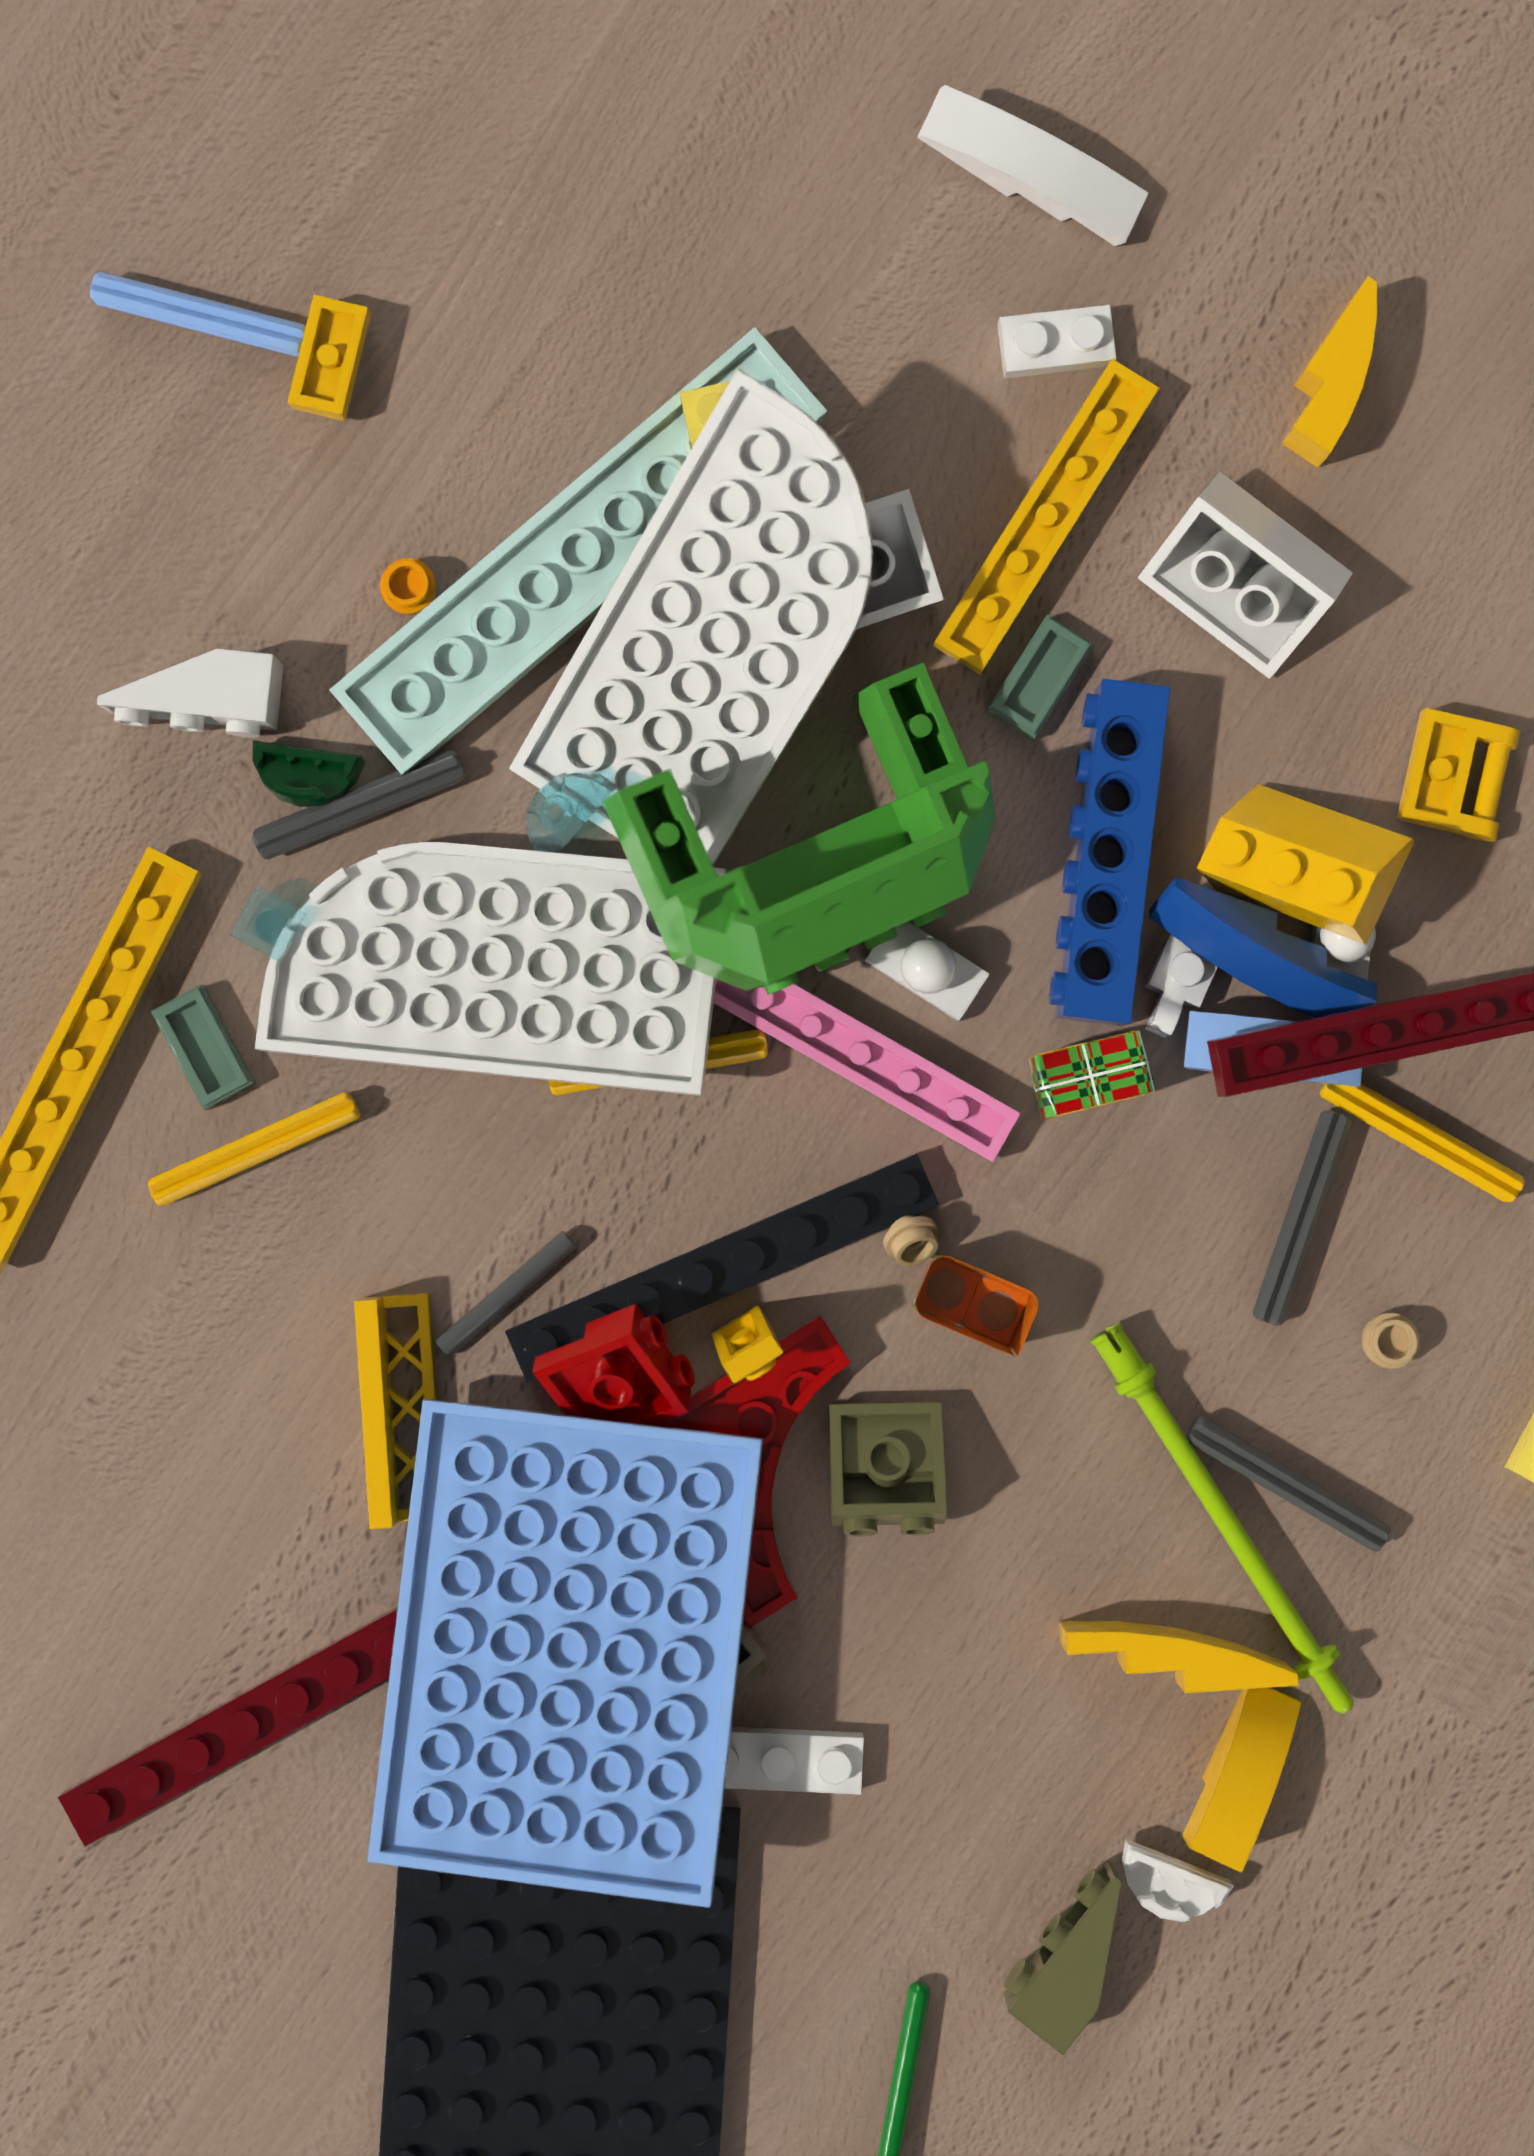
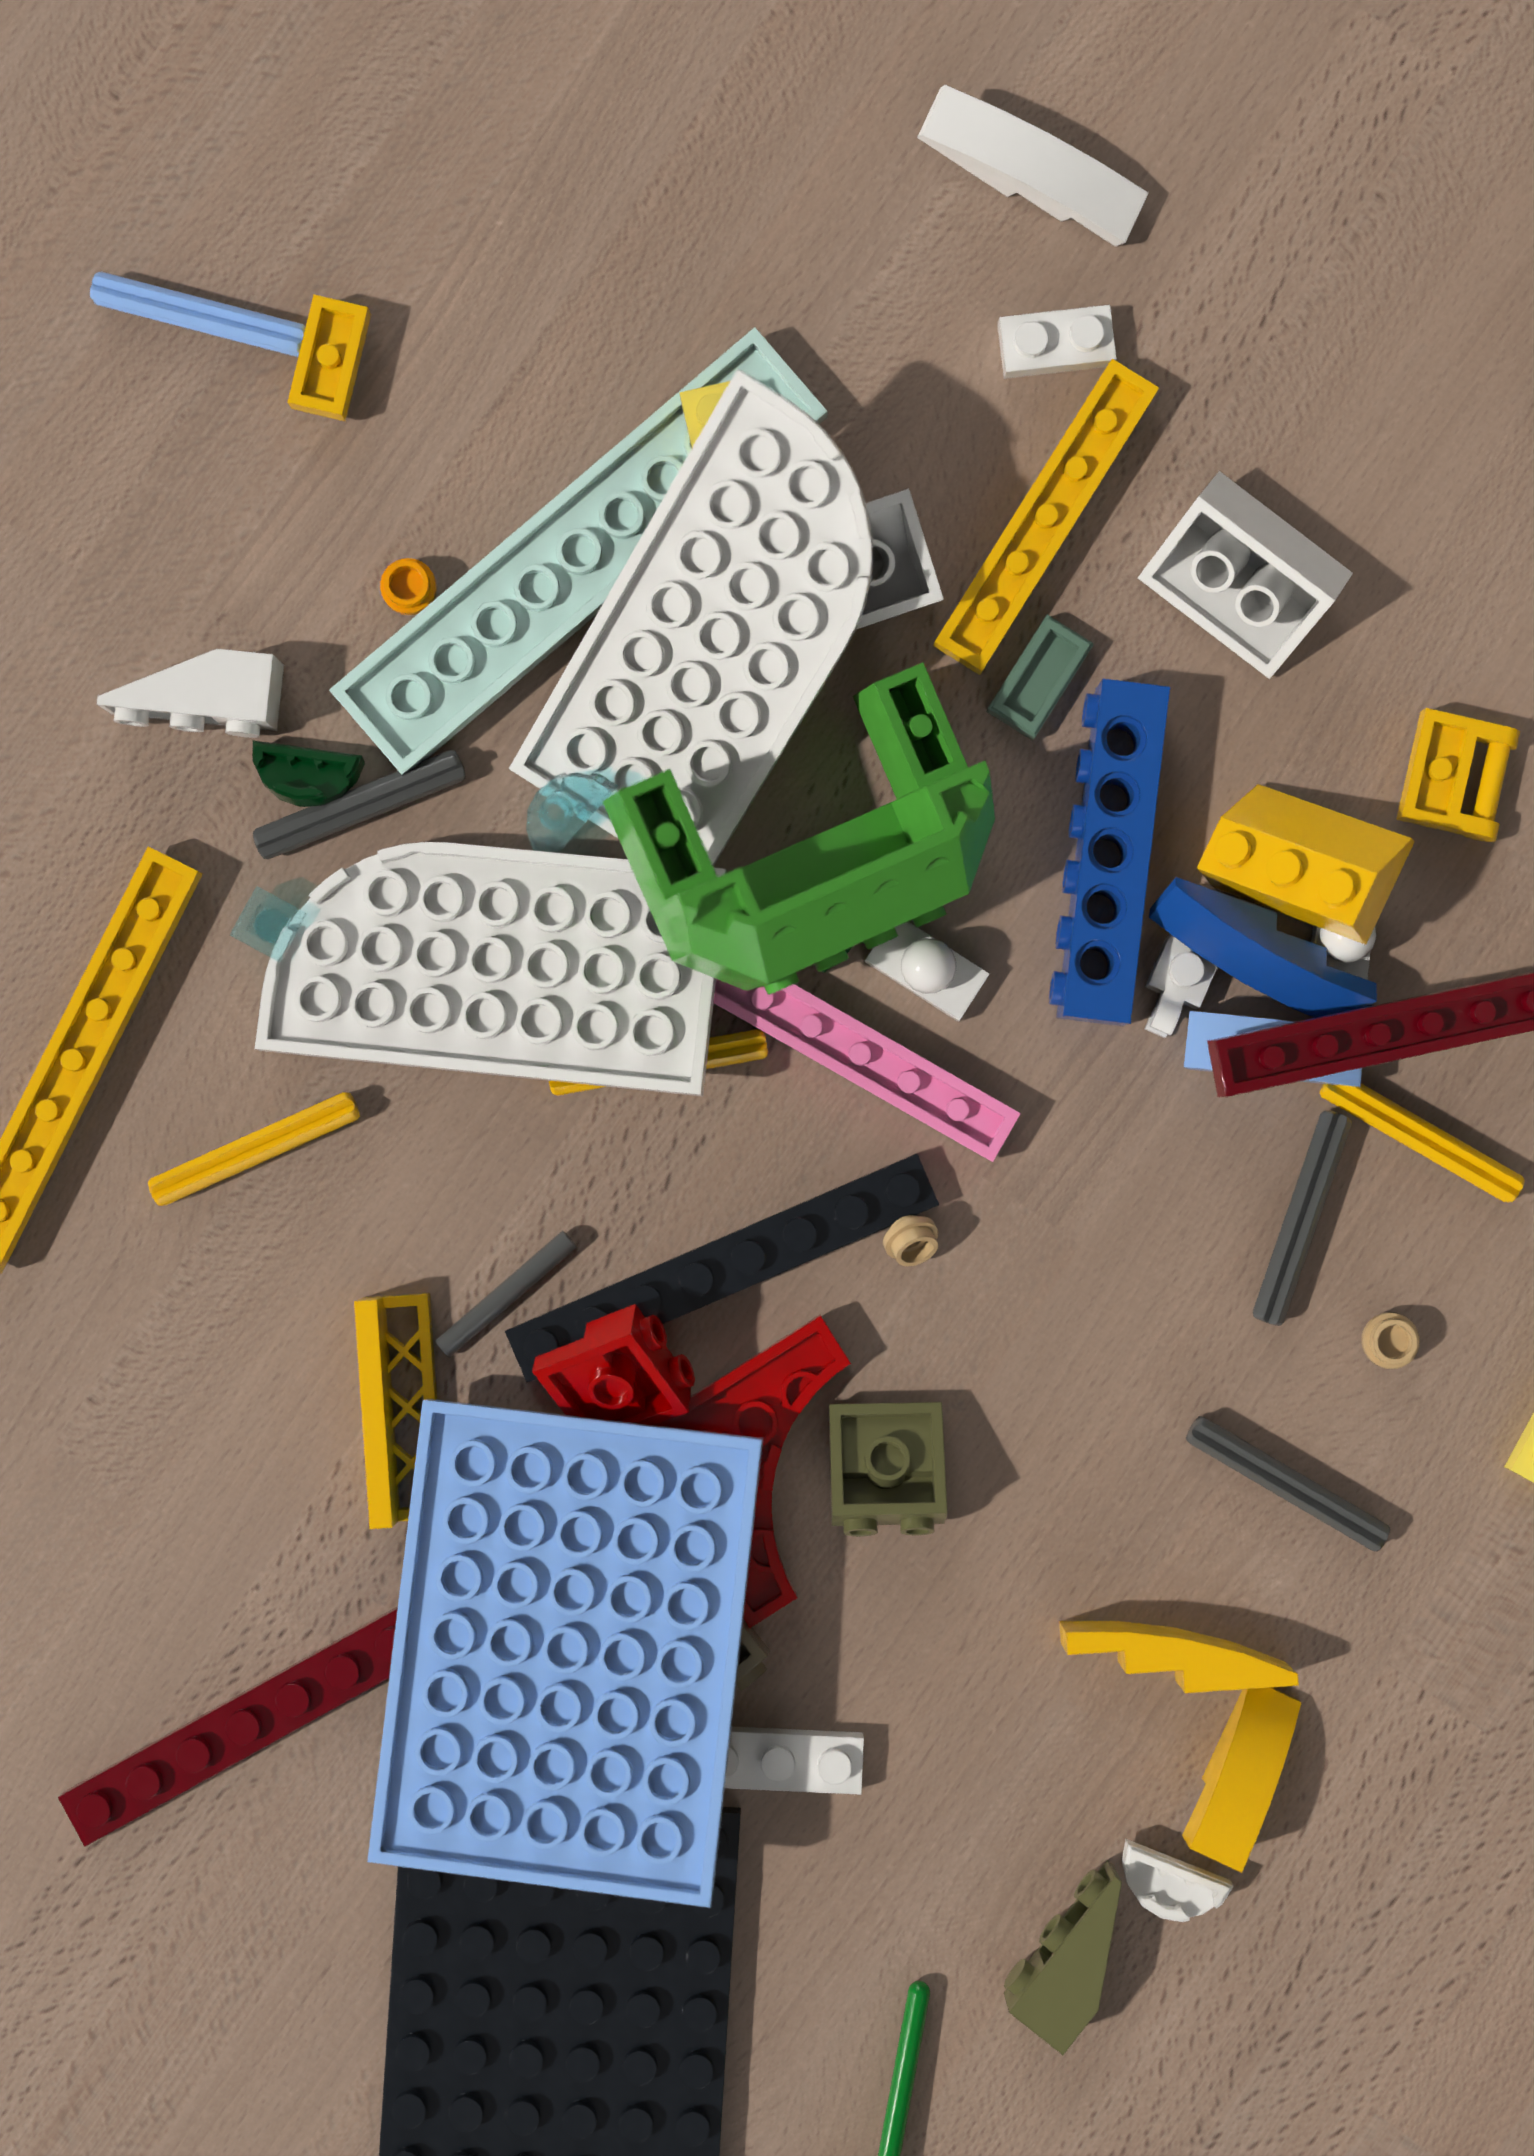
sand green tile [151,985,257,1110] -> none
yellow plate [711,1305,783,1384] -> none
orange piece [912,1254,1039,1357] -> none
piece [1029,1030,1157,1120] -> none
lime bar [1090,1321,1354,1714] -> none
yellow slope [1281,276,1377,468] -> none

